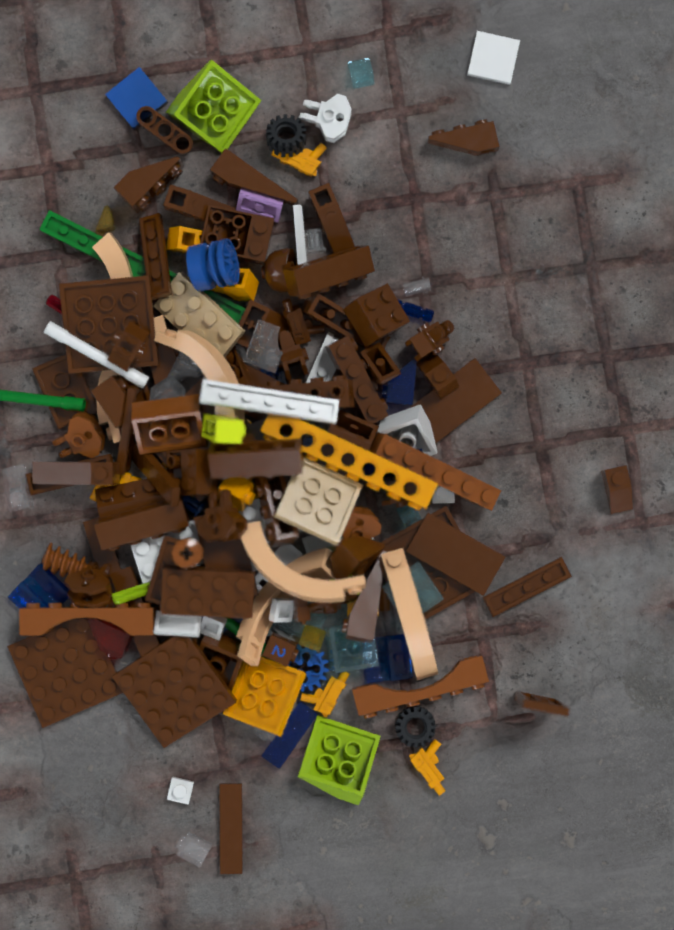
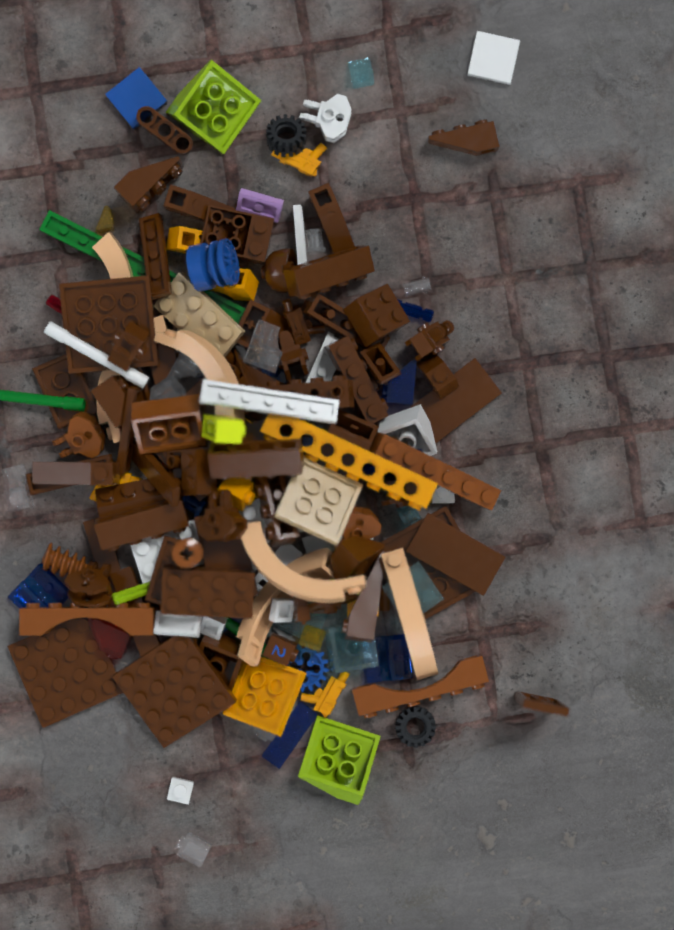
reddish brown slope [210,148,298,206] -> none
reddish brown tile [220,783,243,874] -> none
light orange piece [409,739,446,796] -> none
reddish brown tile [482,557,572,617] -> none
reddish brown slope [601,465,633,514] -> none

